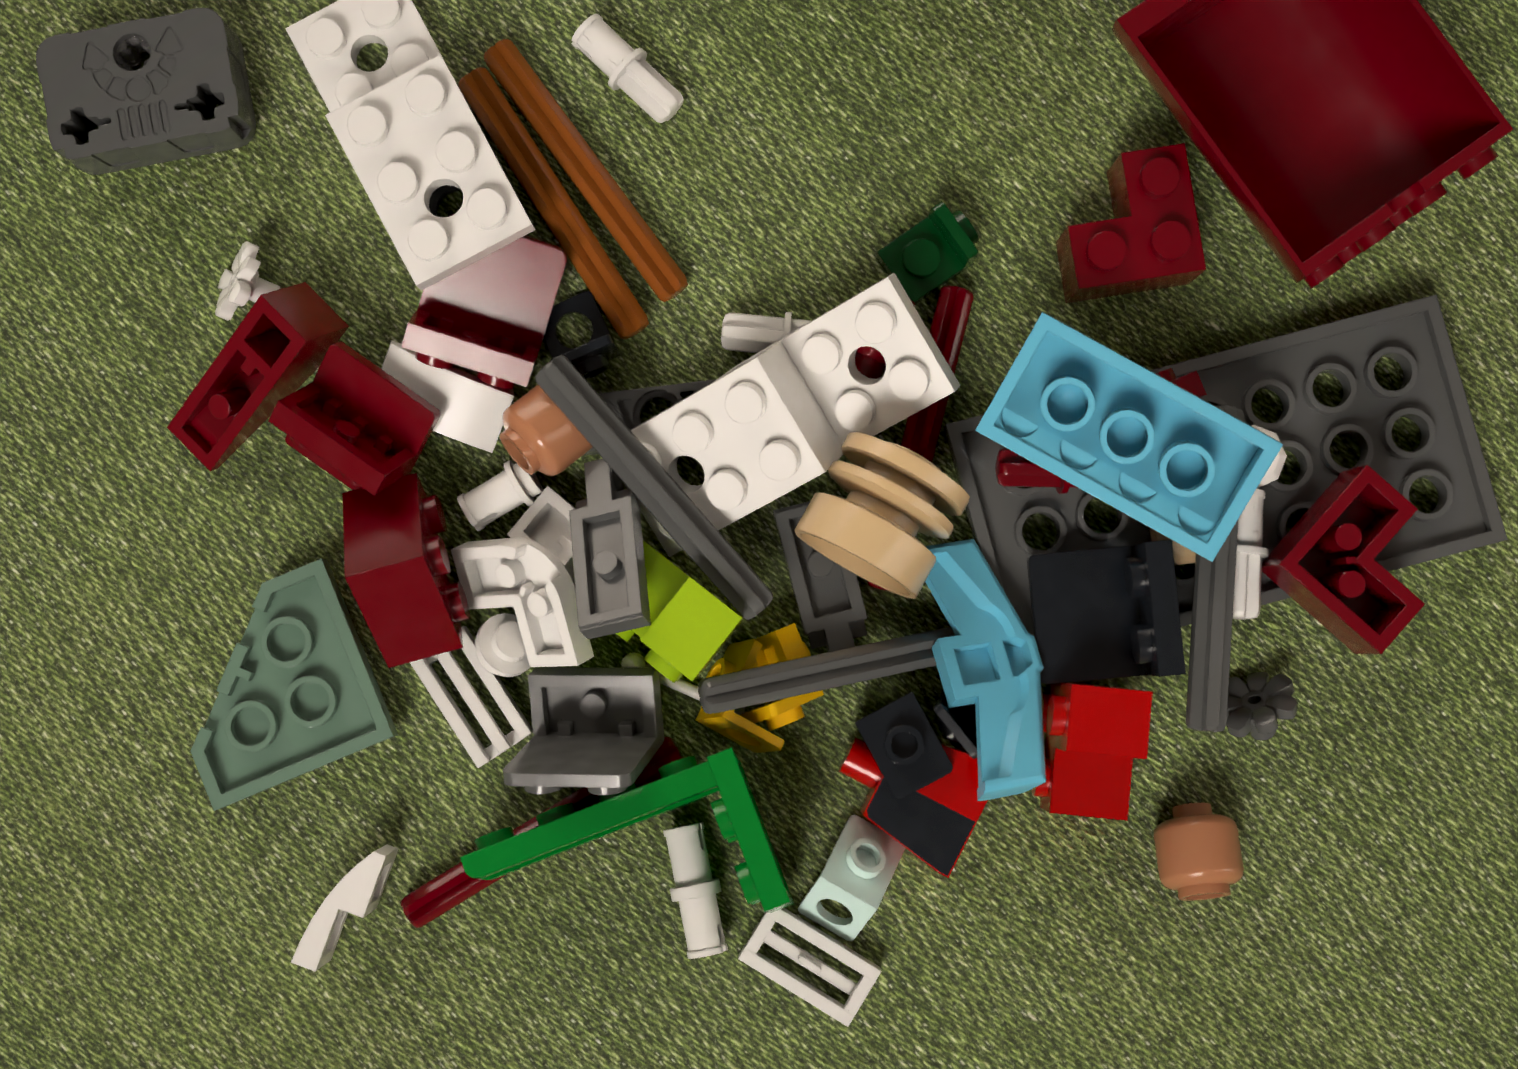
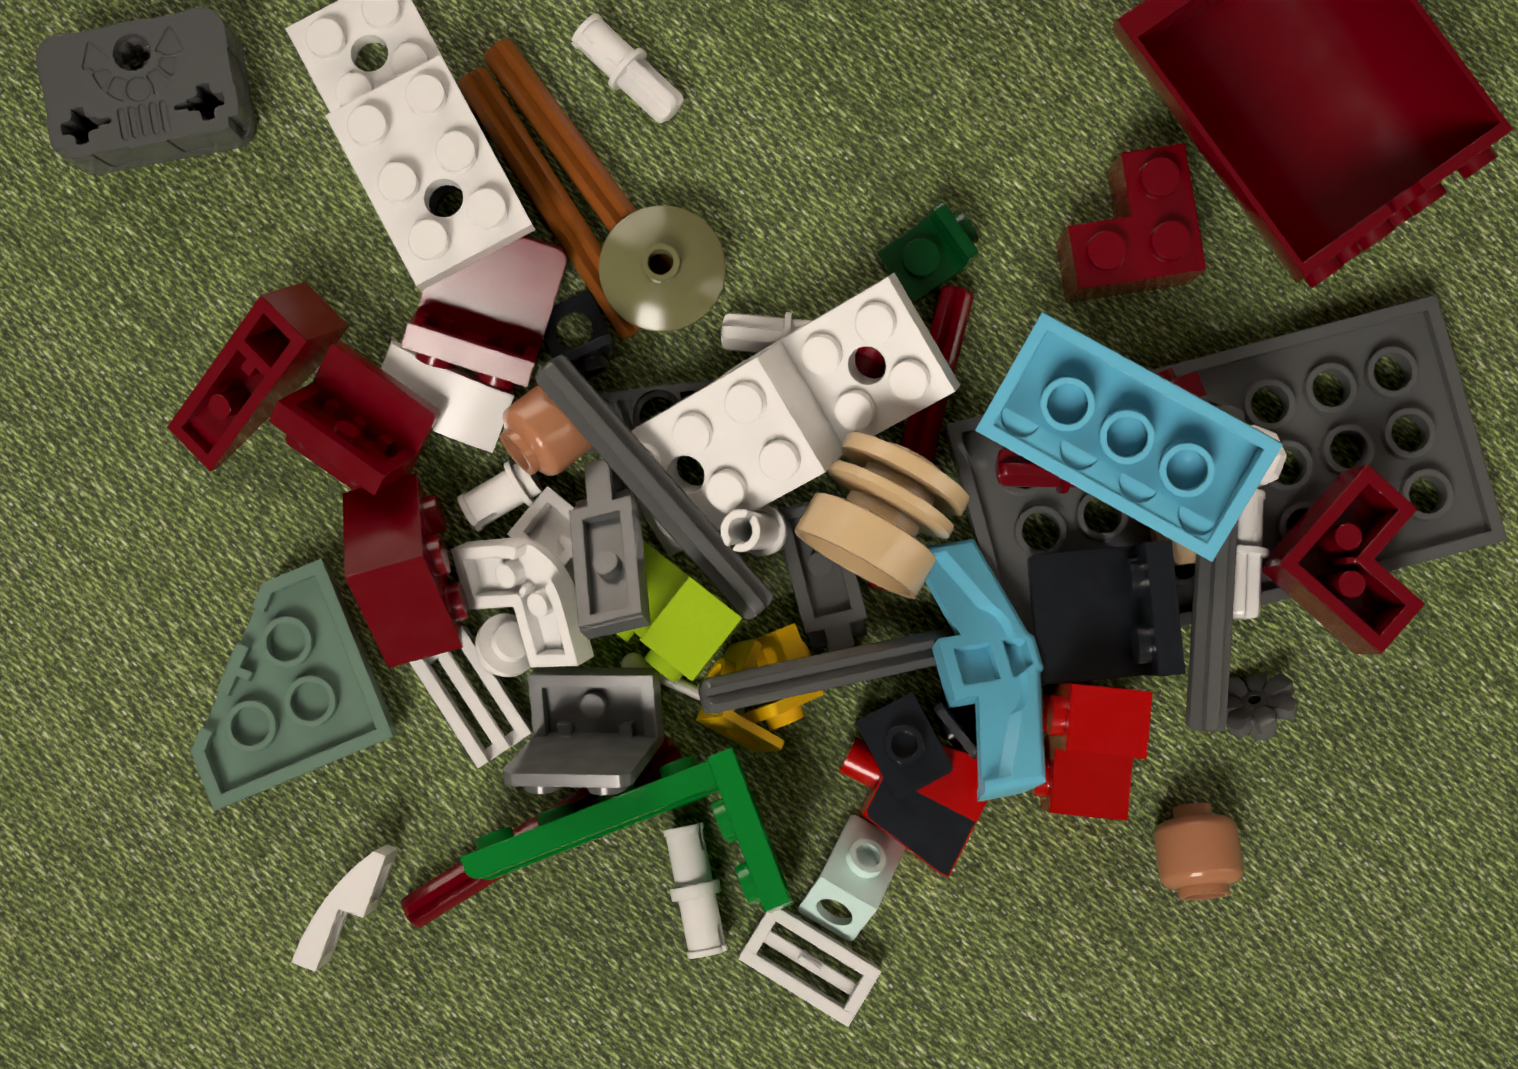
white plant [215,241,280,321] -> none
none -> olive dish [599,205,726,332]
none -> white pin [721,505,788,556]

